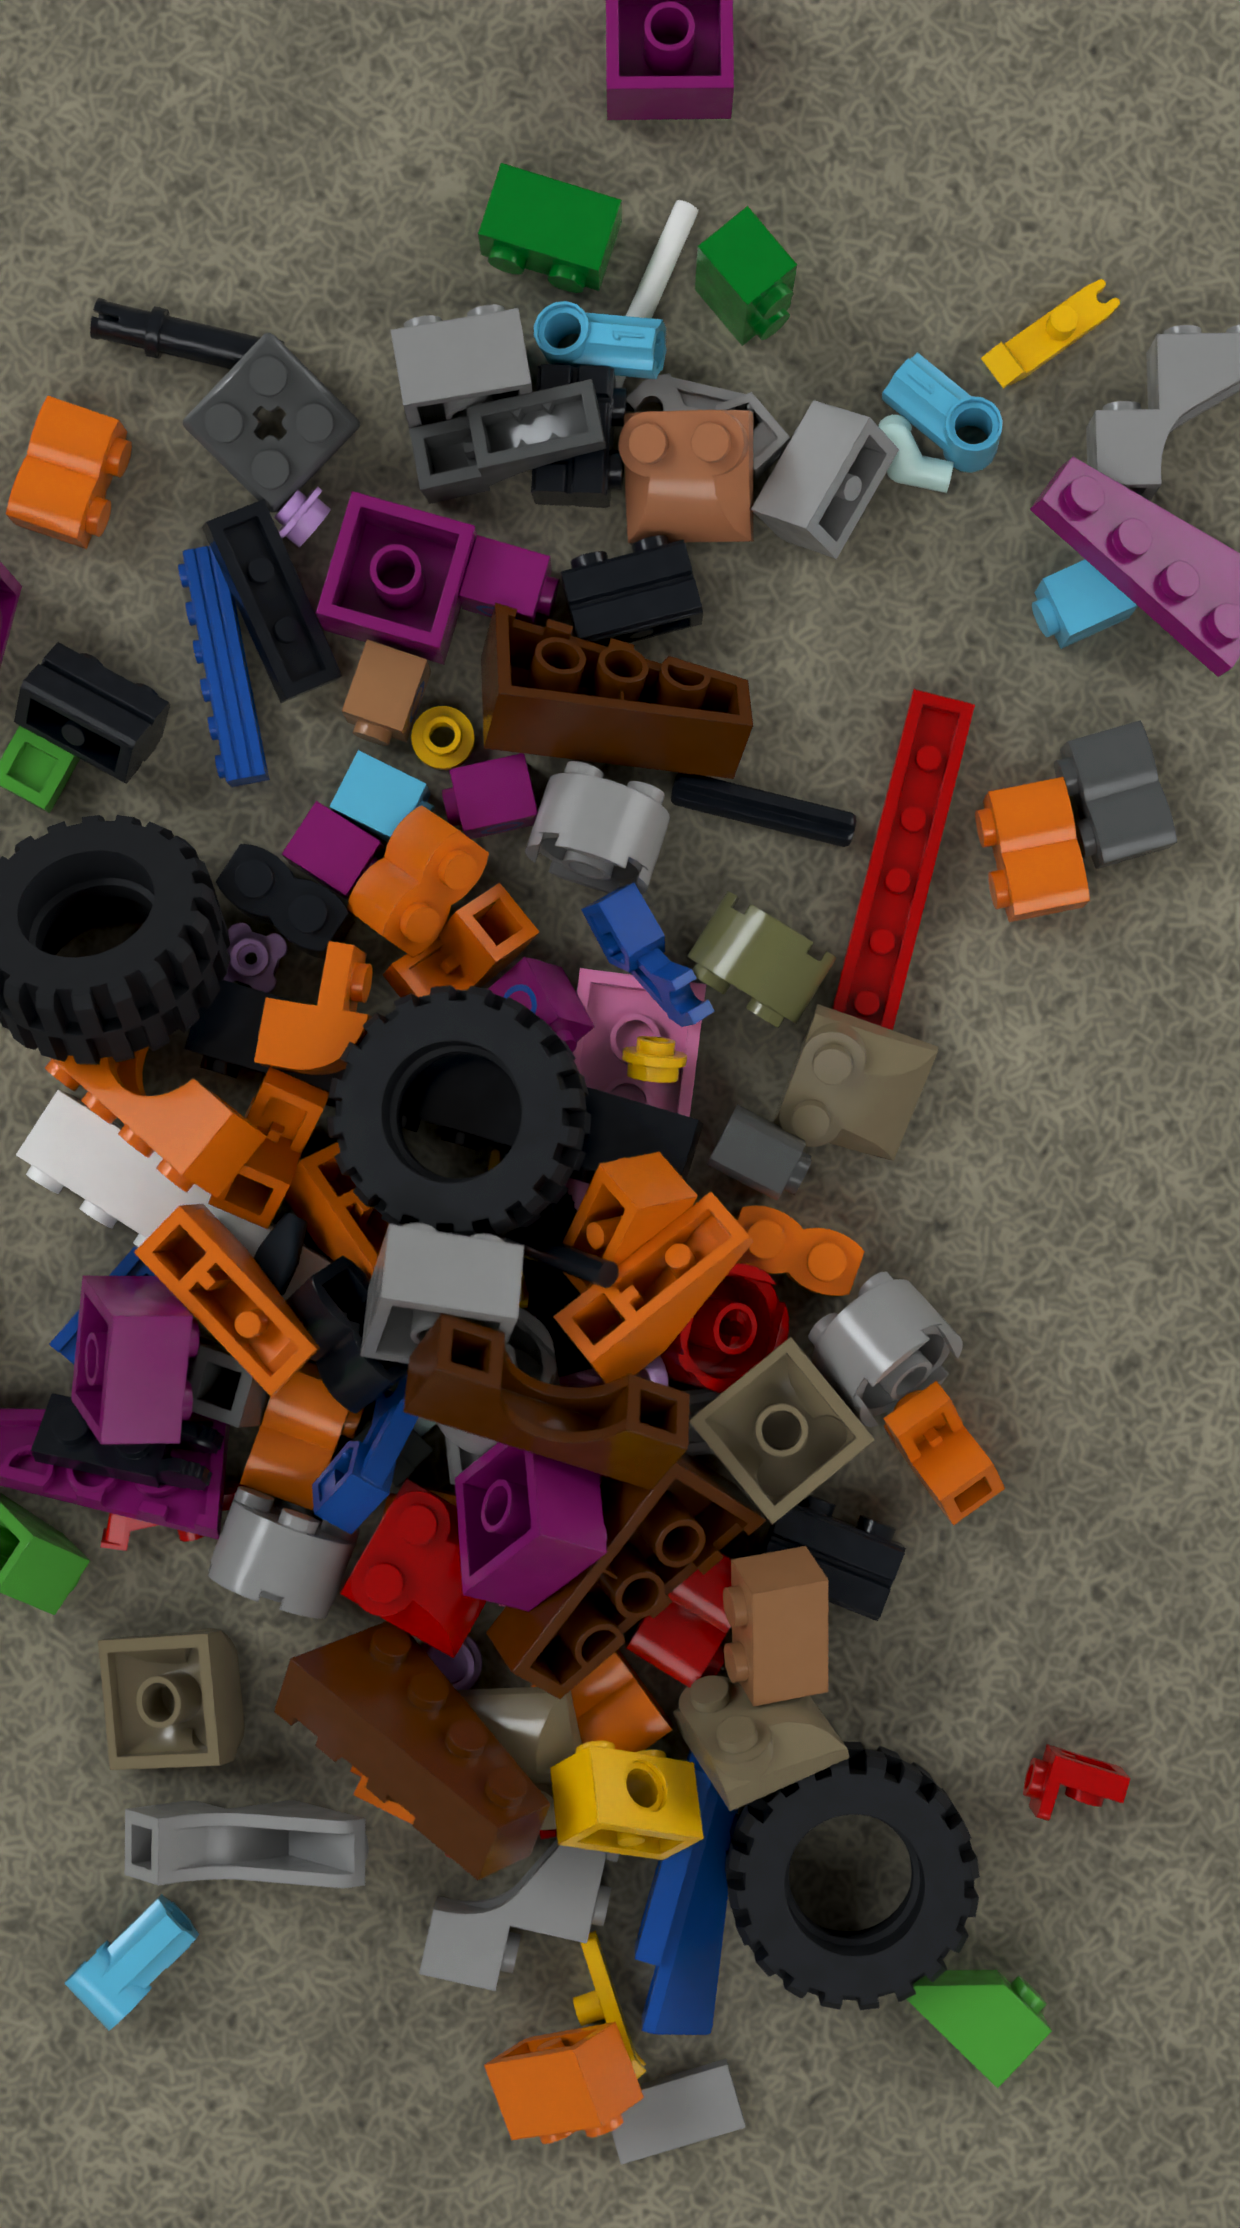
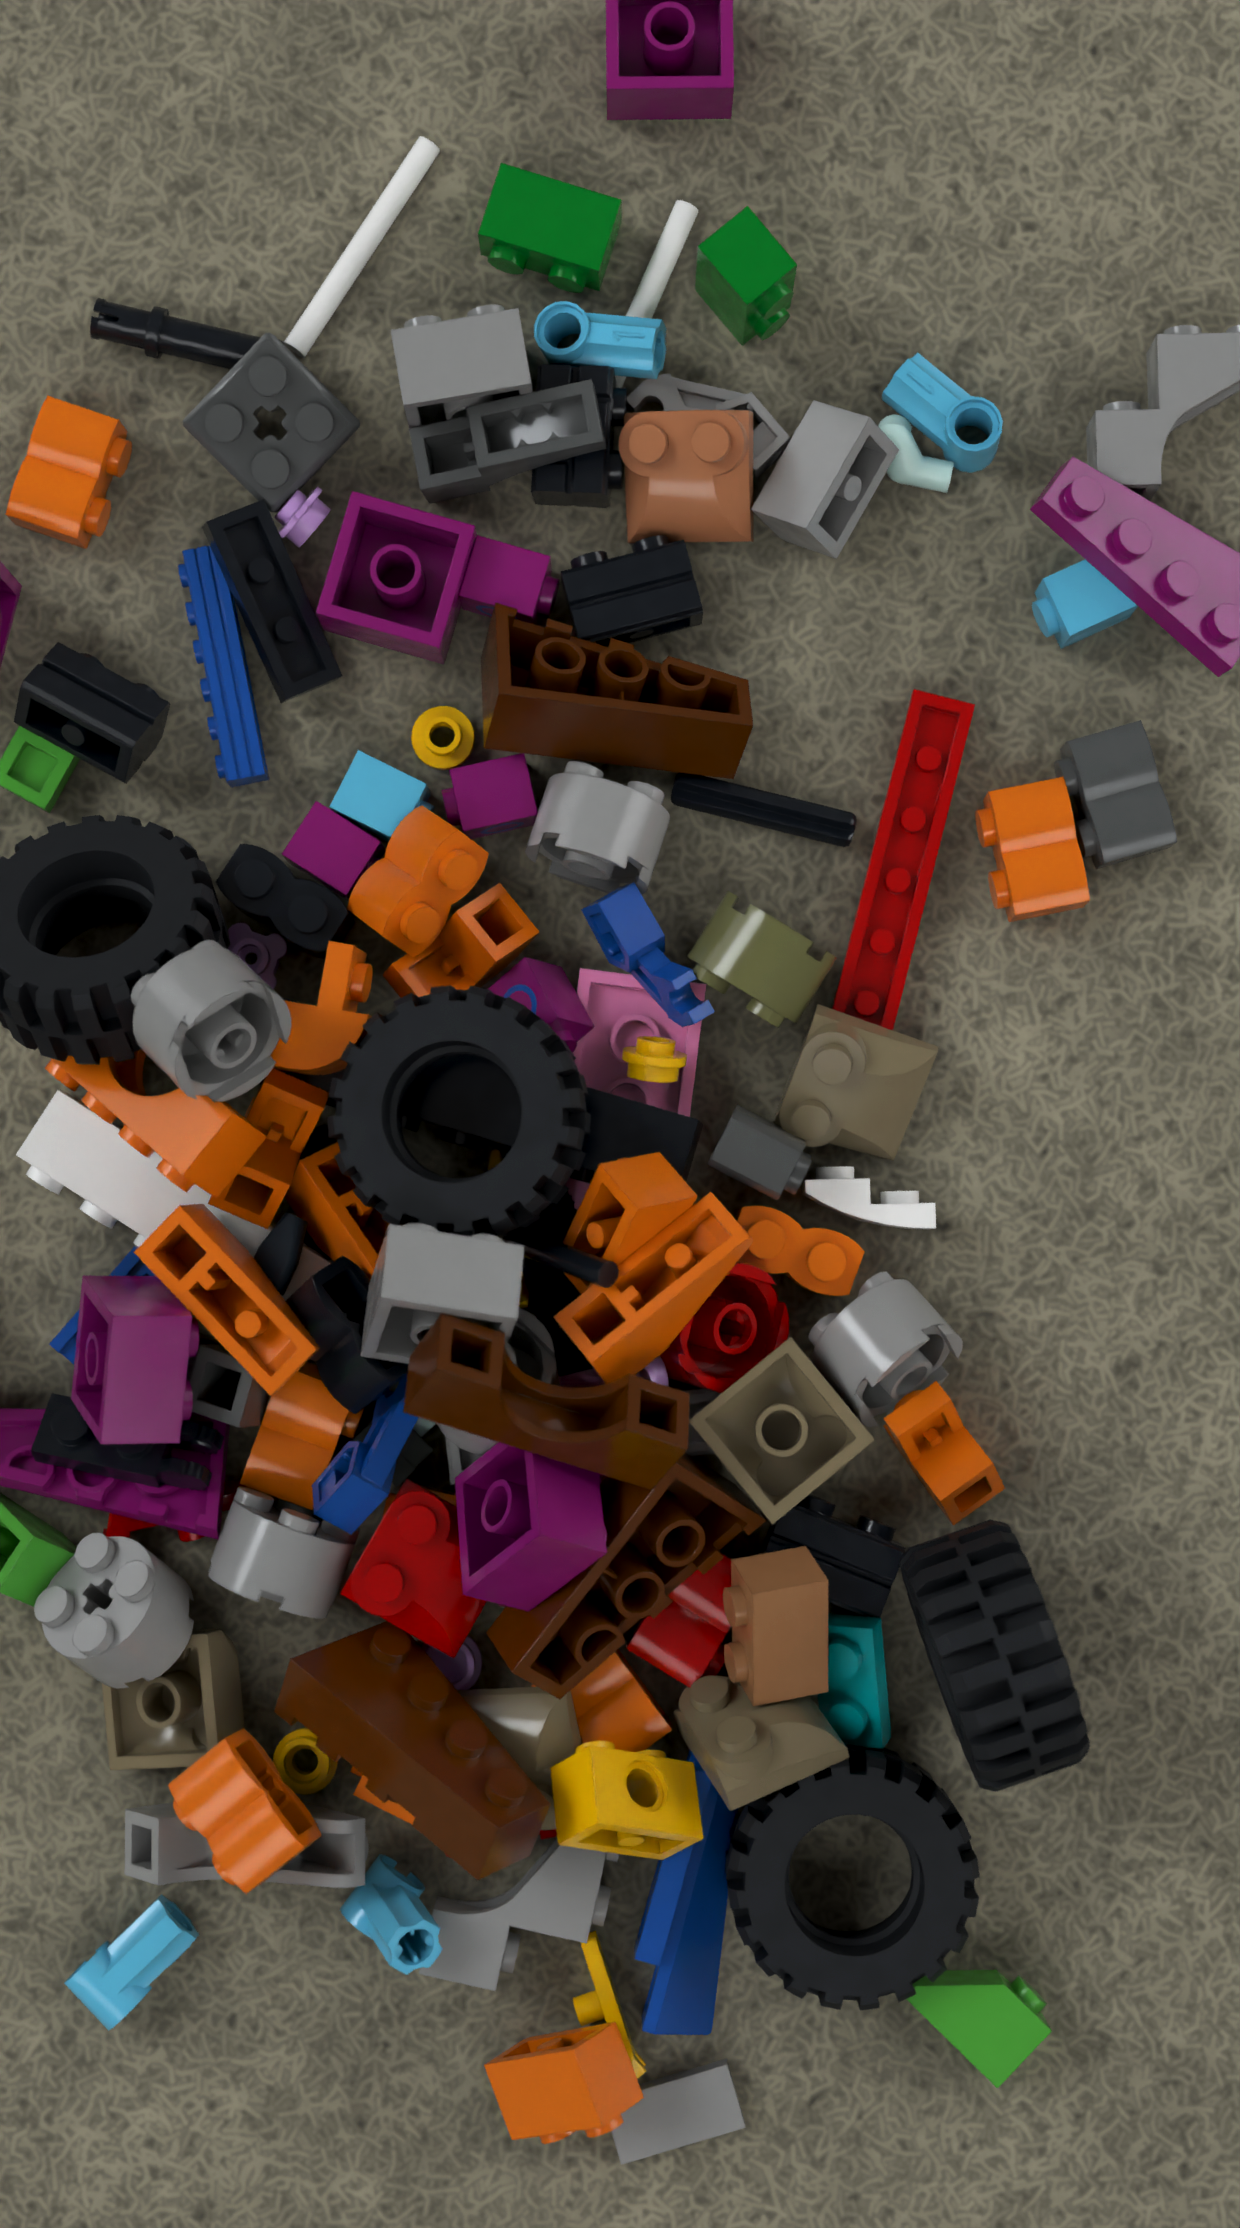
medium nougat brick [342,639,431,746] -> none
yellow piece [981,279,1120,389] -> none
red bracket [1023,1744,1131,1821] -> none
none -> light grey brick [34,1532,194,1689]
none -> light grey brick [131,940,291,1102]
none -> orange brick [168,1728,322,1894]
none -> yellow plate [273,1728,338,1794]
none -> white bar [284,136,440,358]
none -> medium azure piece [340,1854,442,1975]
none -> white slope [802,1166,936,1229]
none -> teal plate [818,1613,892,1749]
none -> black tyre [899,1520,1090,1792]

